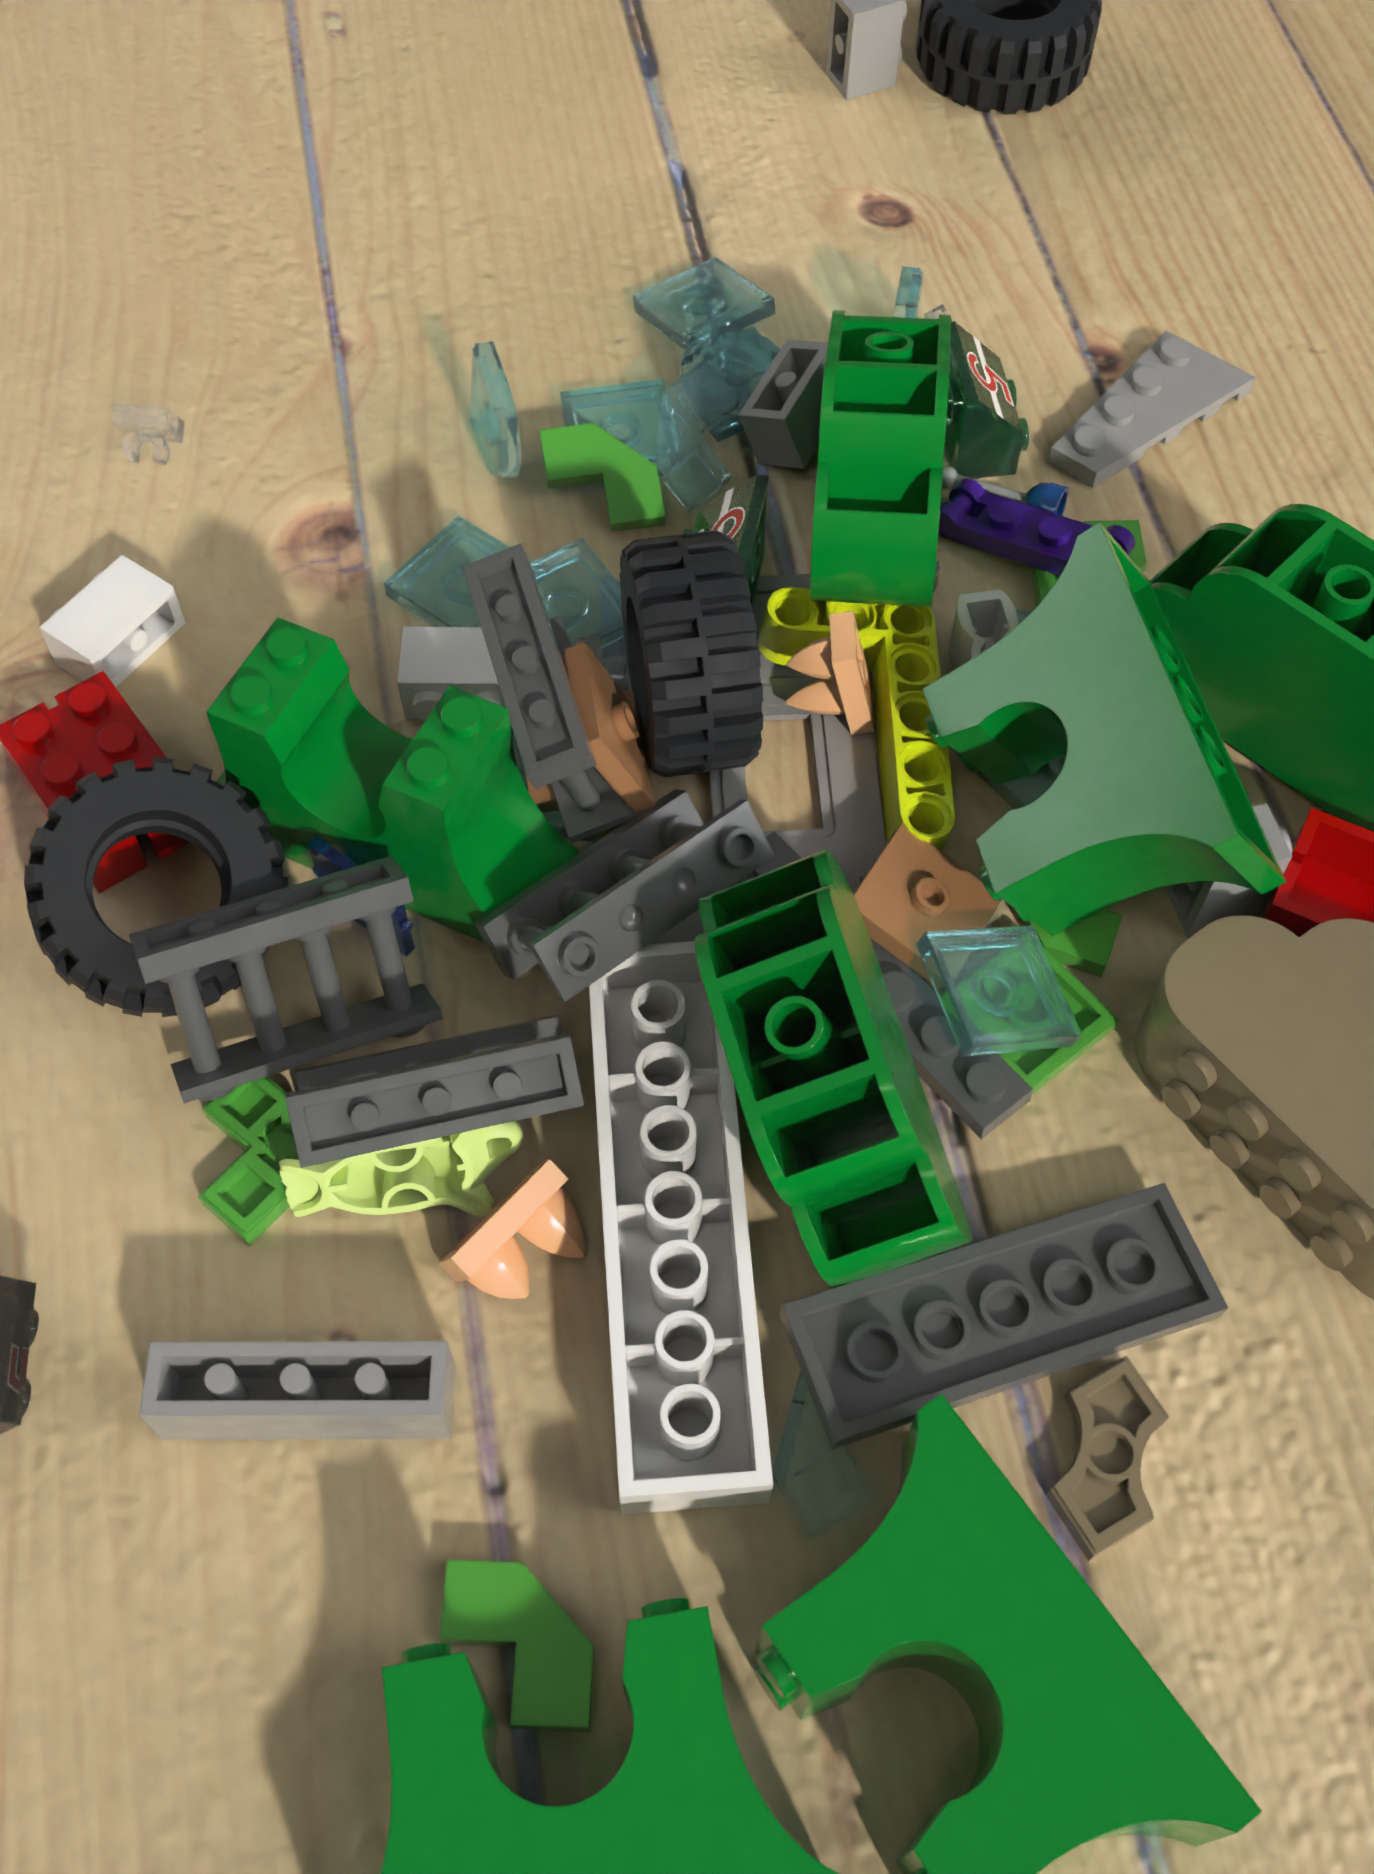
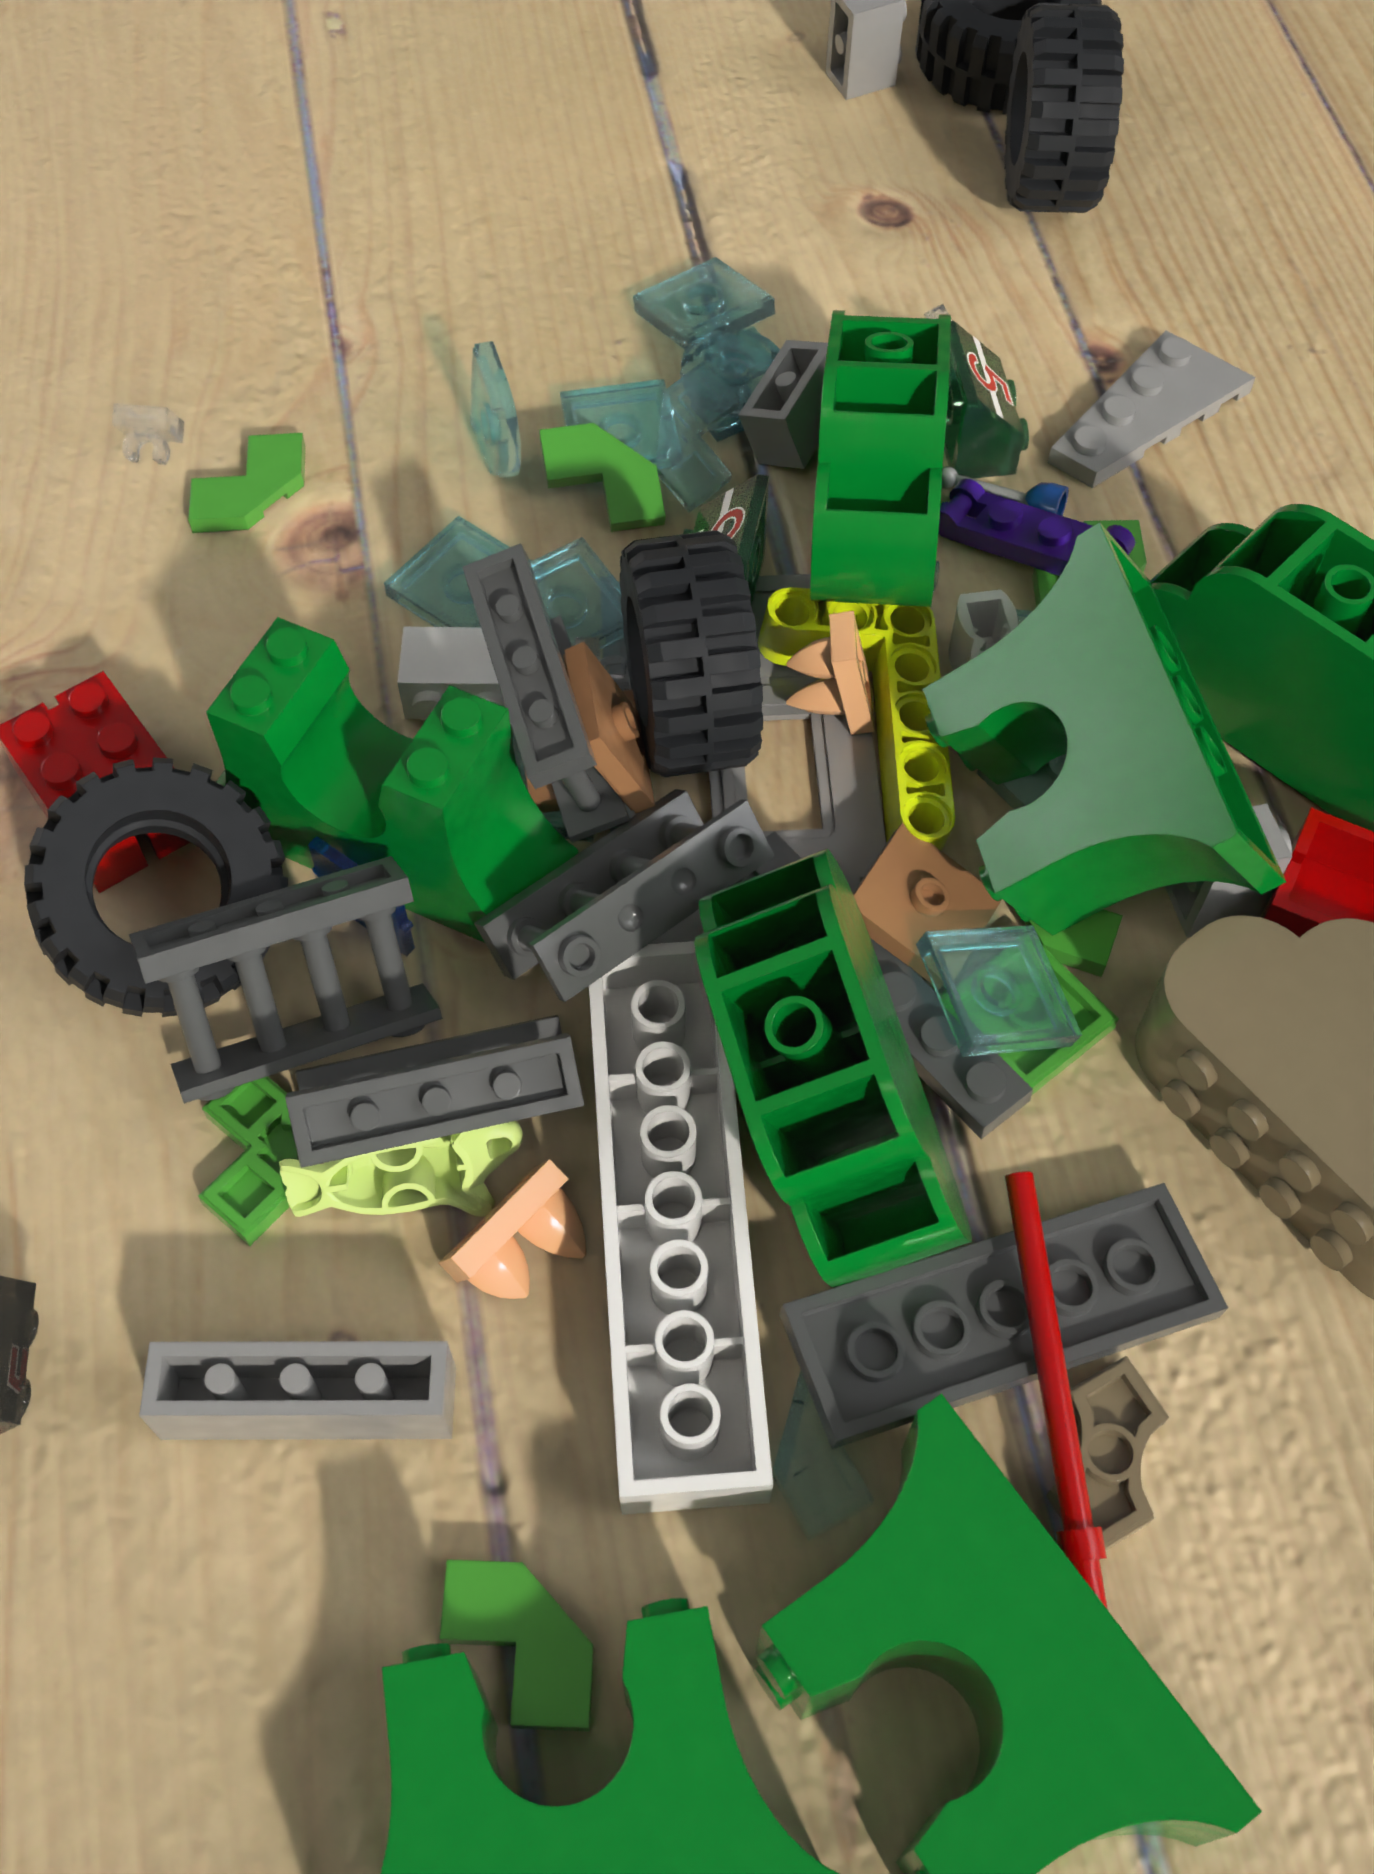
white brick [39,555,186,687] -> none
clear light blue tile [894,266,923,318] -> none
none -> bright green tile [188,433,306,533]
none -> black tyre [1004,3,1124,213]
none -> red bar [1005,1171,1108,1610]

